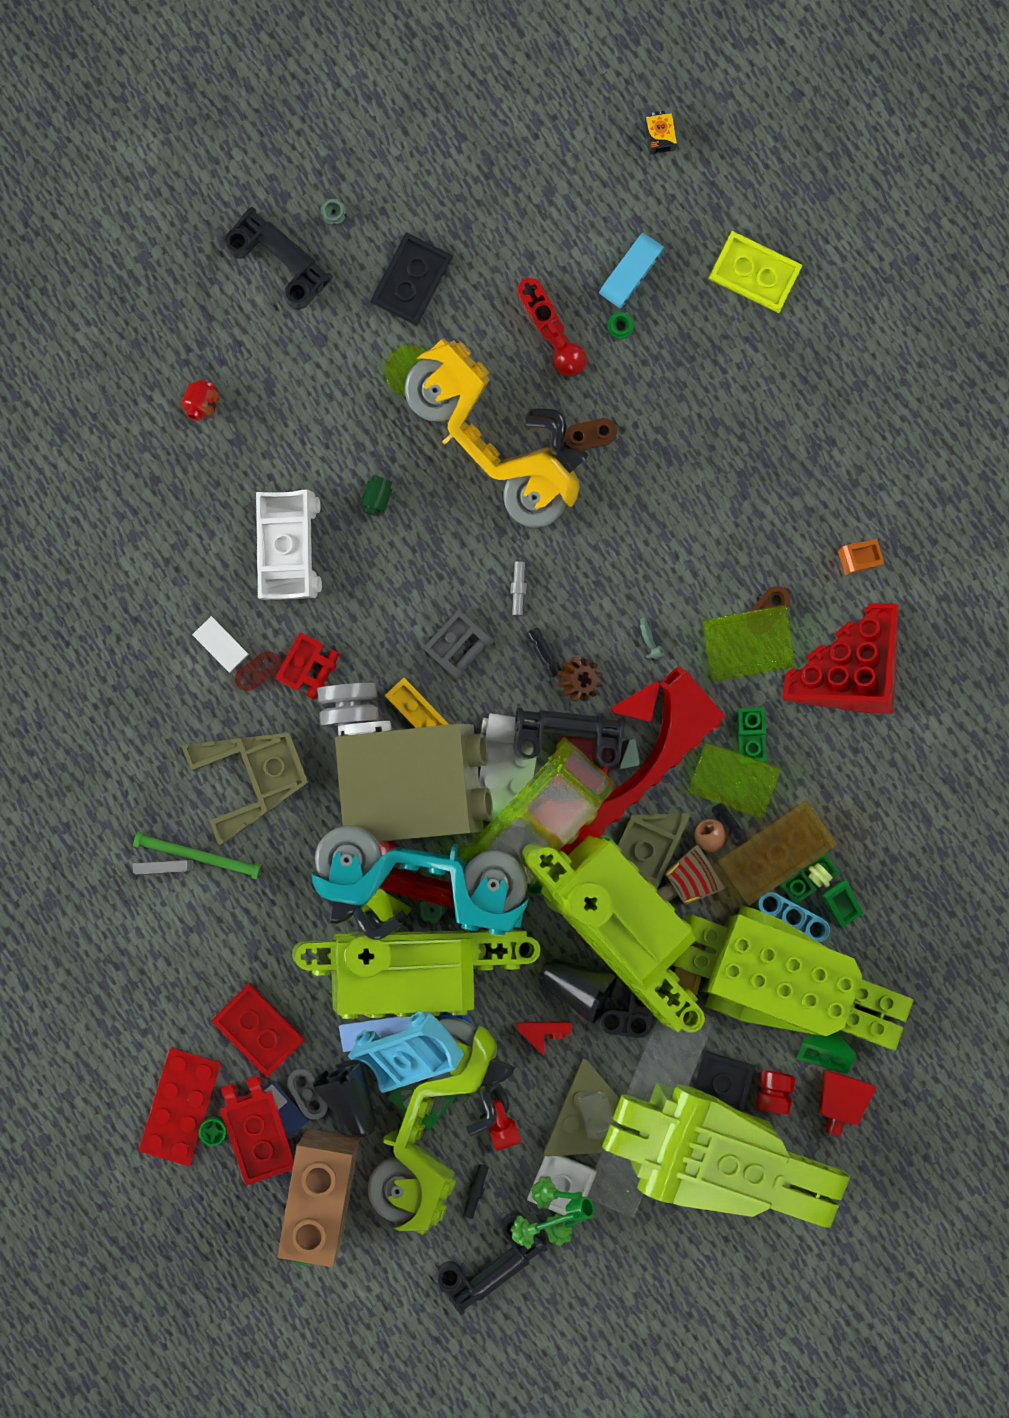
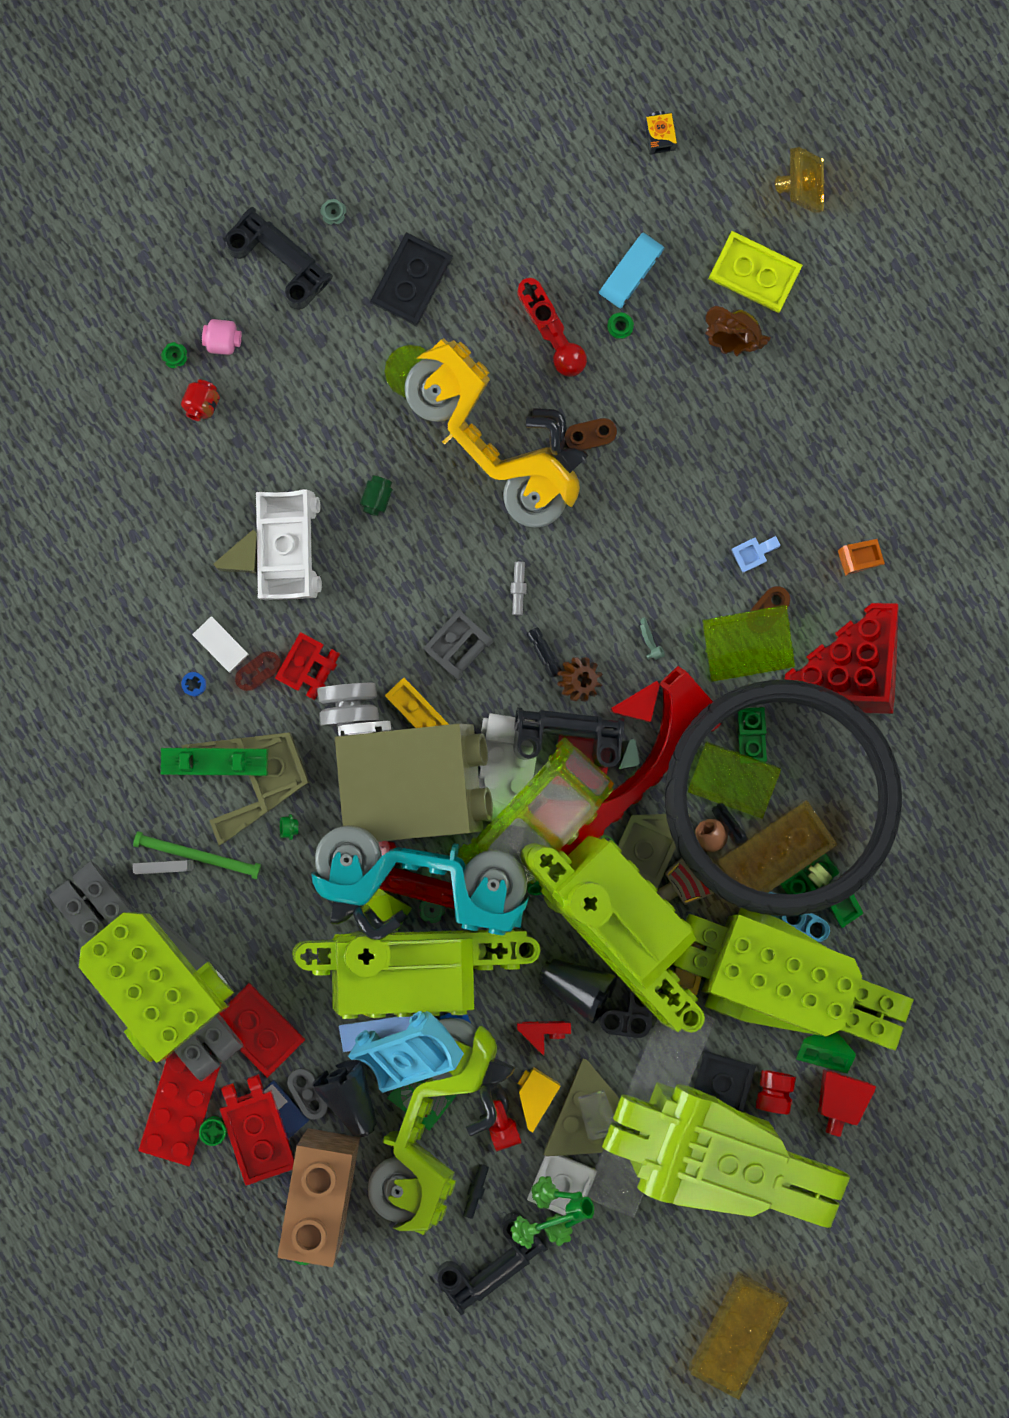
none -> lime piece [49,860,243,1081]
none -> green plate [161,342,187,368]
none -> green hinge [161,748,268,776]
none -> blue bush [181,672,206,696]
none -> bright pink head [202,319,242,355]
none -> olive slope [213,529,257,573]
none -> green plate [280,814,298,840]
none -> yellow slope [517,1067,561,1133]
none -> black tyre [665,679,902,916]
none -> clear yellow brick [688,1272,789,1400]
none -> reddish brown hair [705,306,771,356]
none -> light blue plate [731,536,781,573]
none -> clear yellow tile [775,147,824,212]

